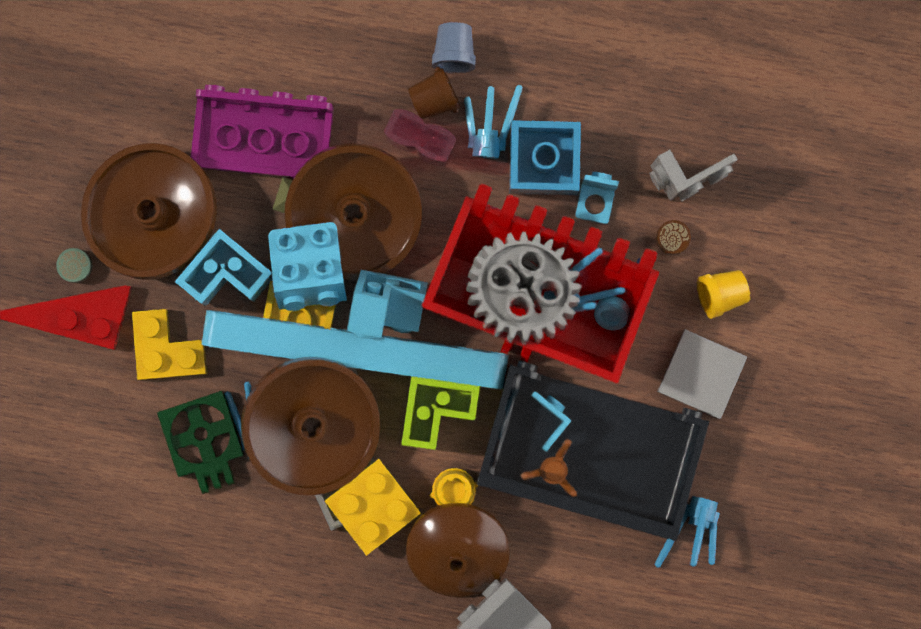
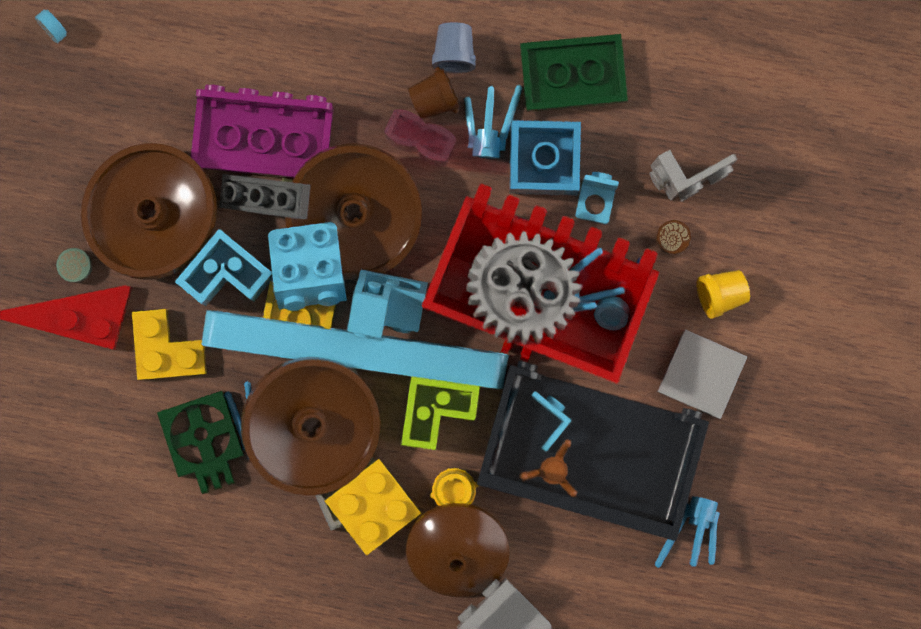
none -> medium azure tile [35,10,67,43]
none -> dark grey tile [219,174,310,219]
none -> dark green plate [520,34,628,112]

